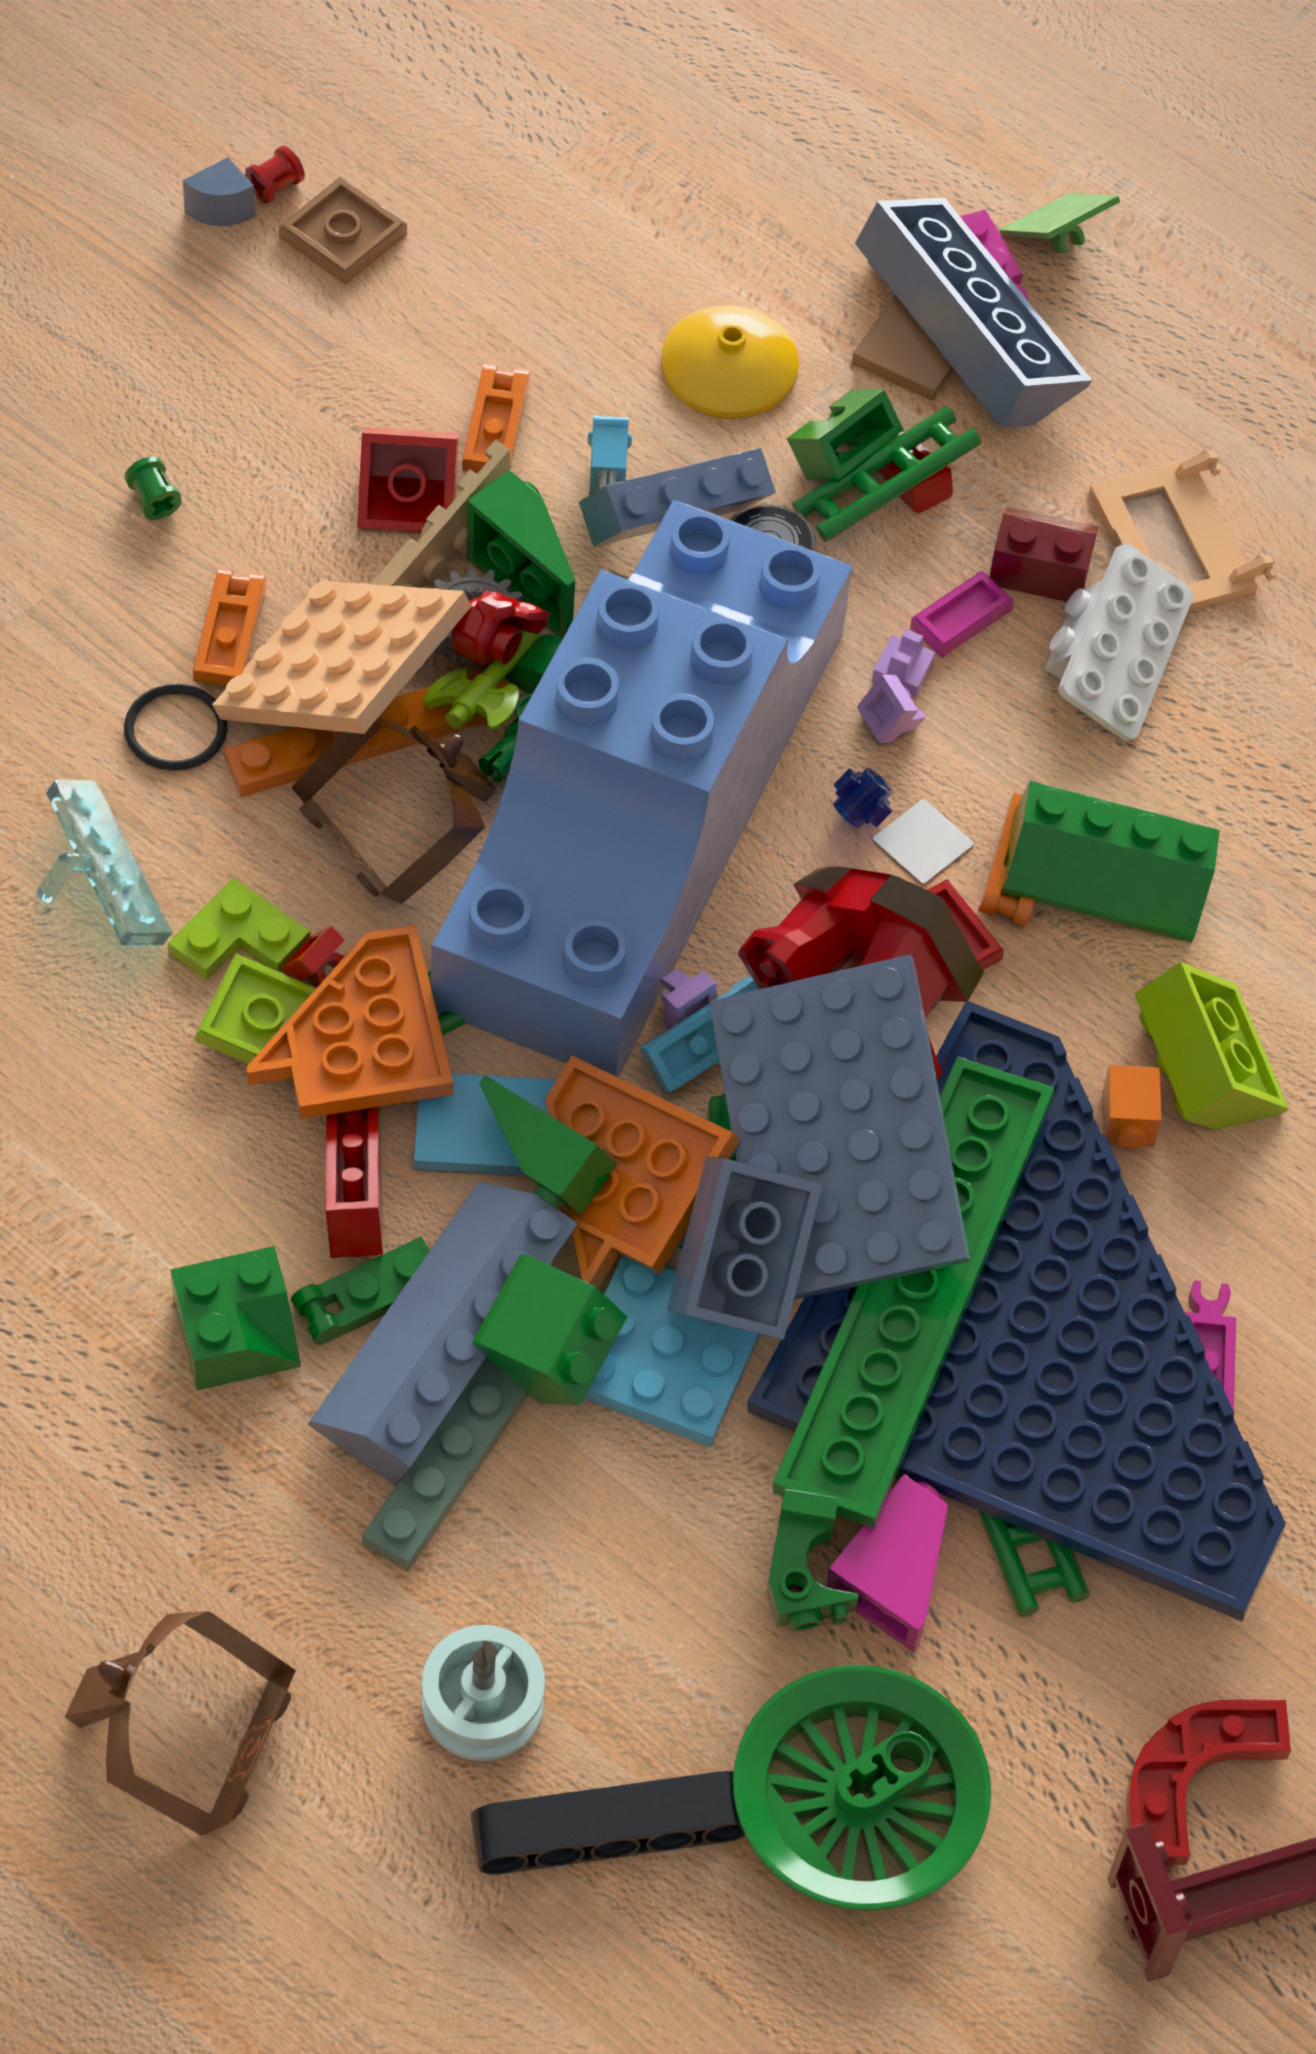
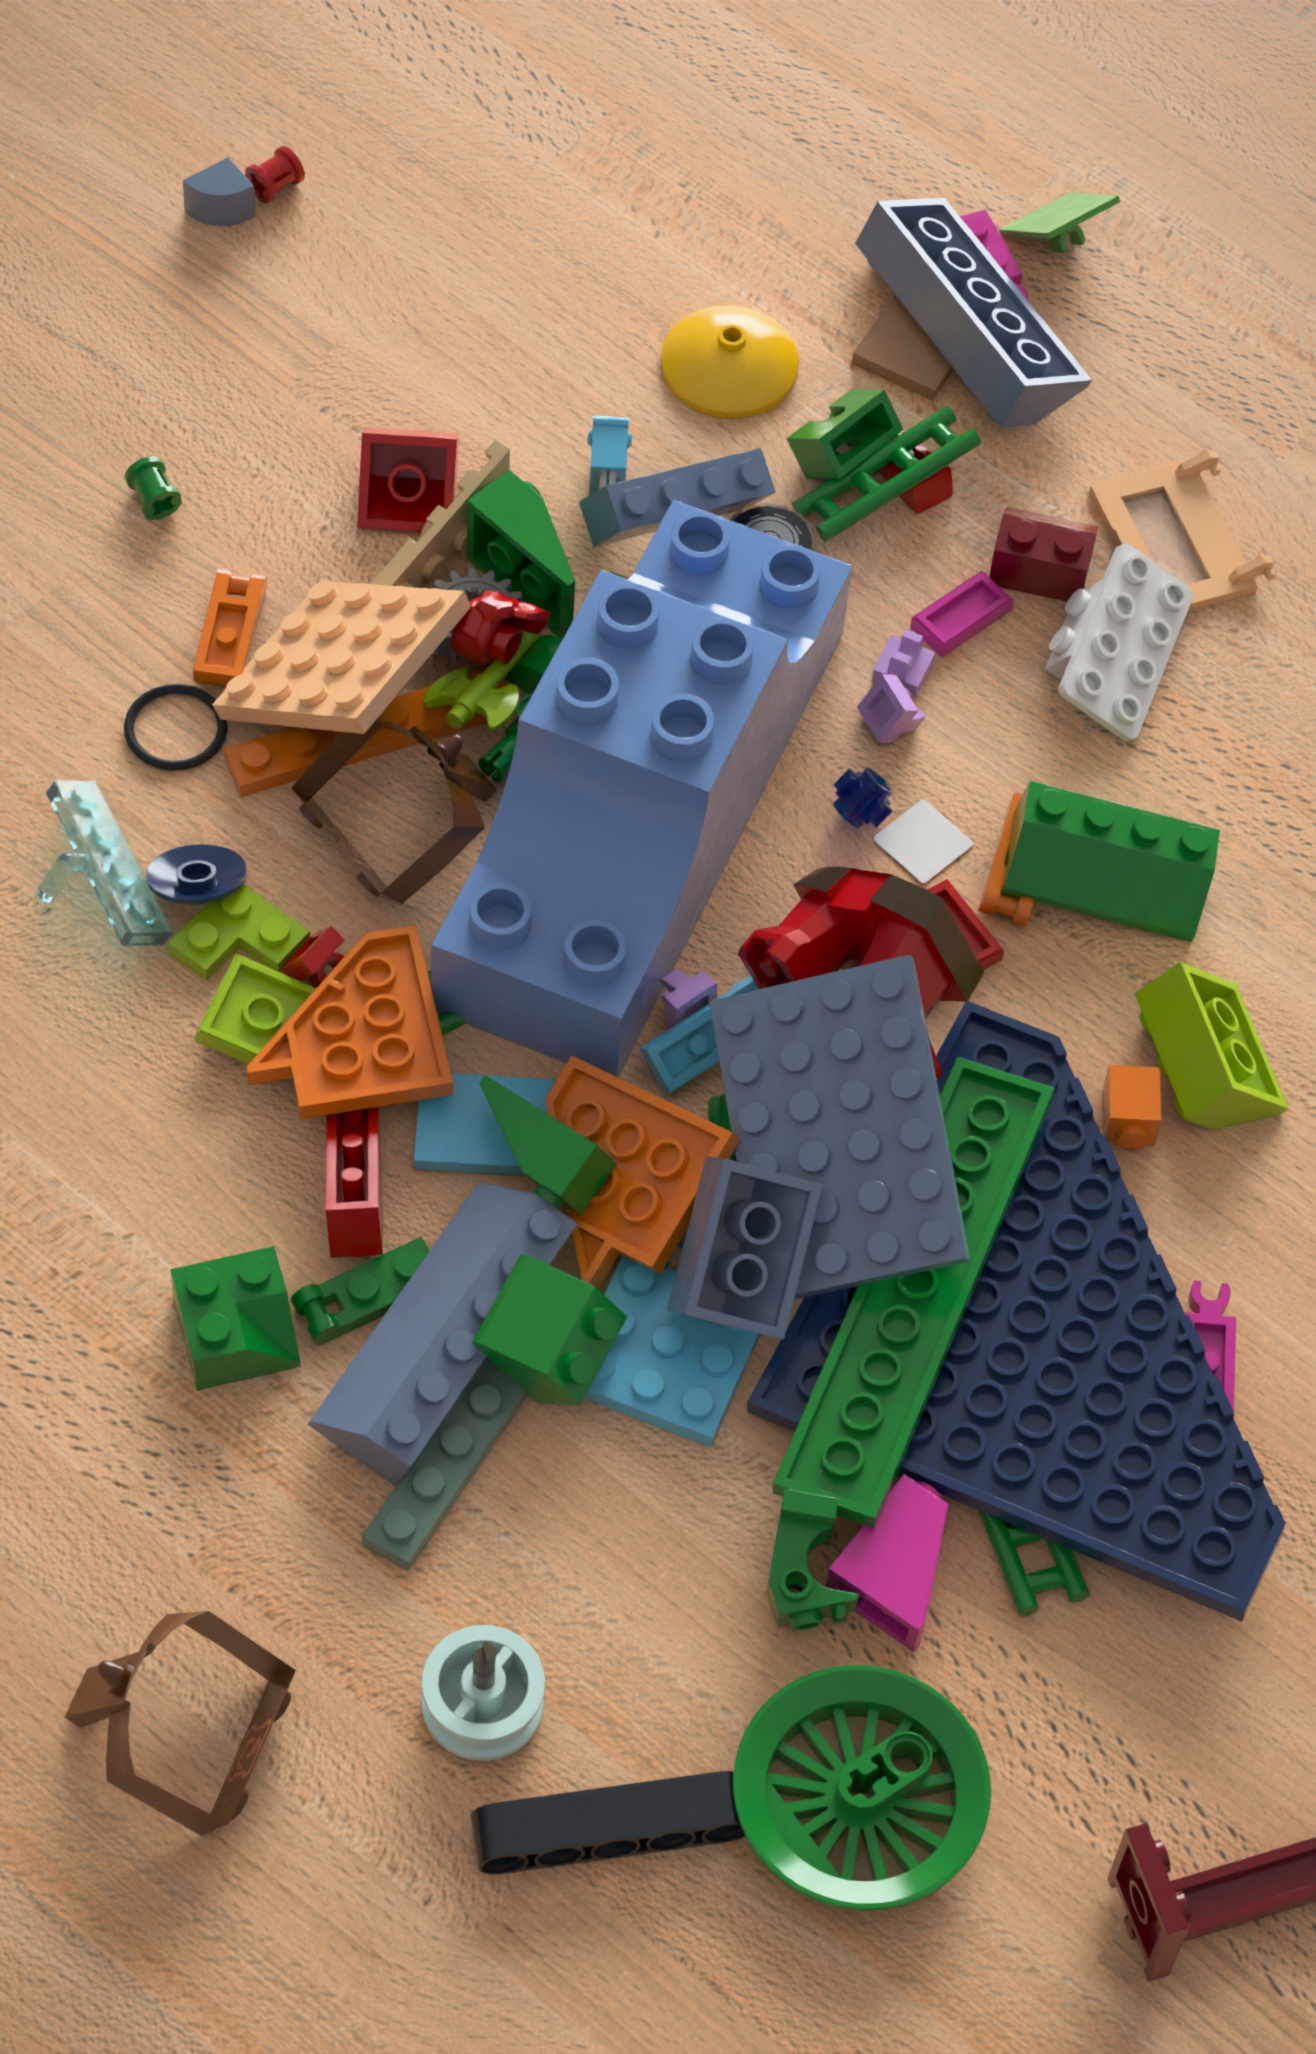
medium nougat tile [278,176,407,285] -> none
orange plate [462,364,530,473] -> none
red plate [1126,1699,1291,1865] -> none
none -> dark blue dish [146,844,247,905]

